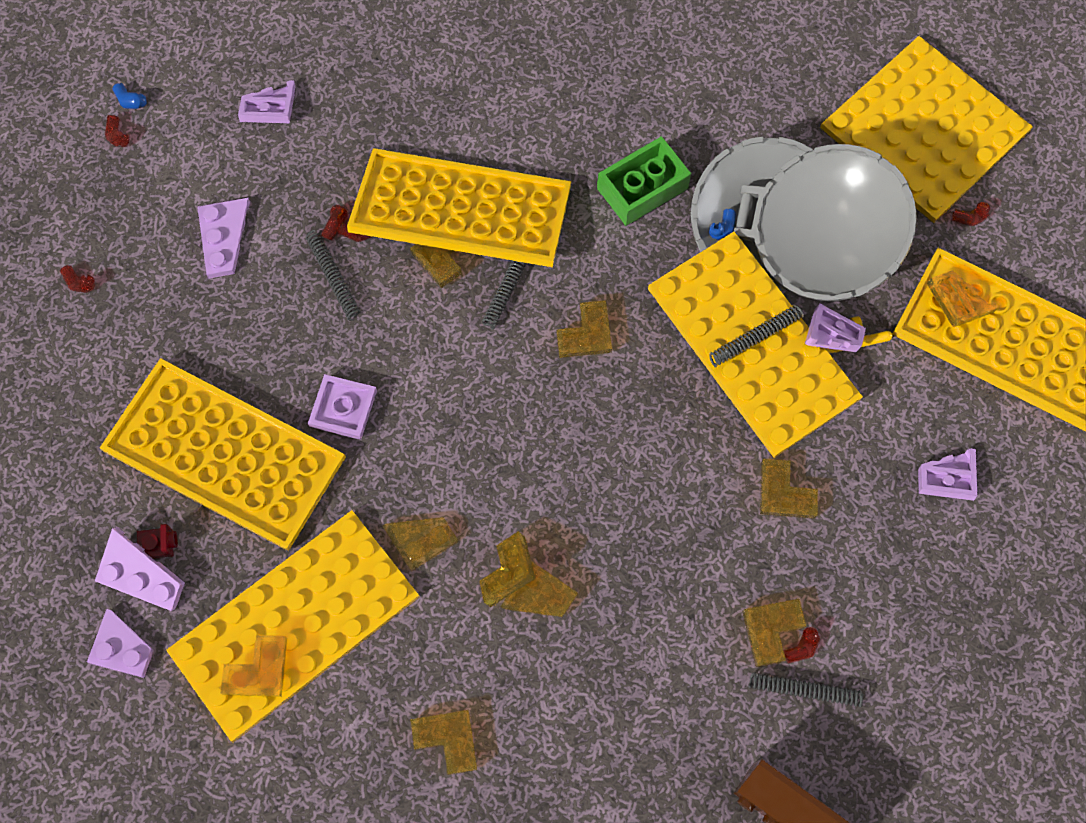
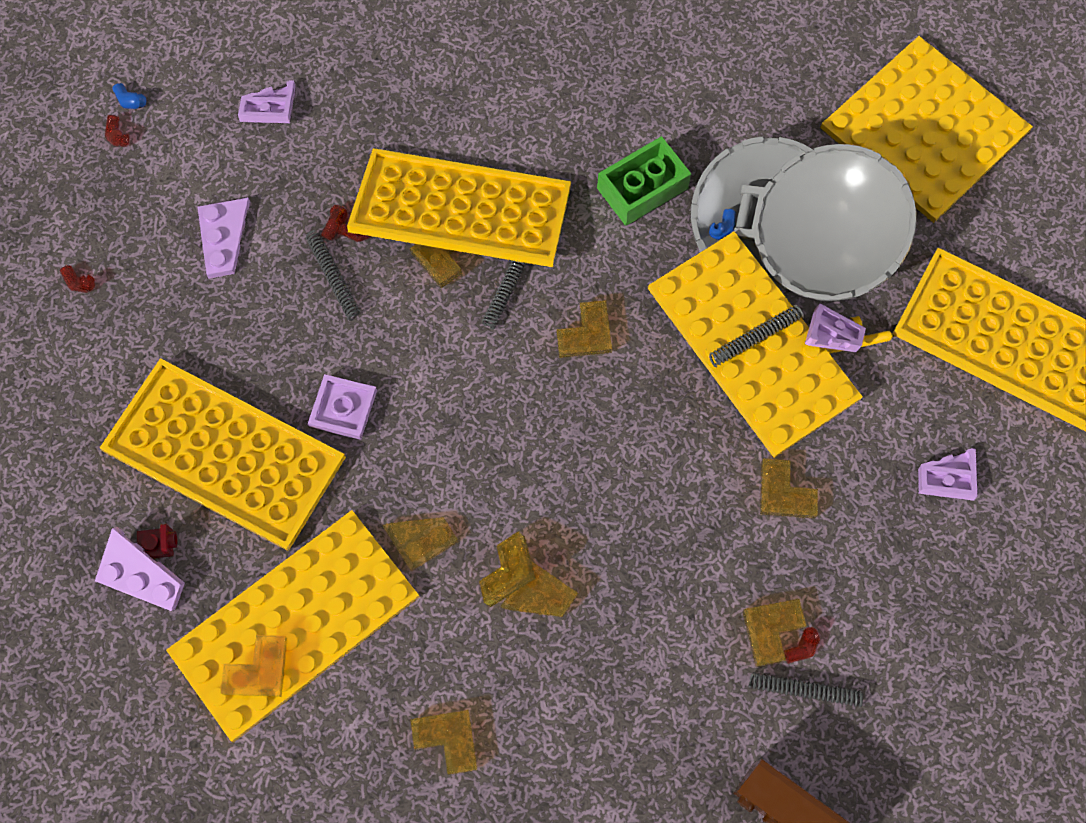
lavender wing [87,609,154,678] -> none
clear yellow wing [927,271,999,327] -> none
clear red arm [951,202,991,226] -> none

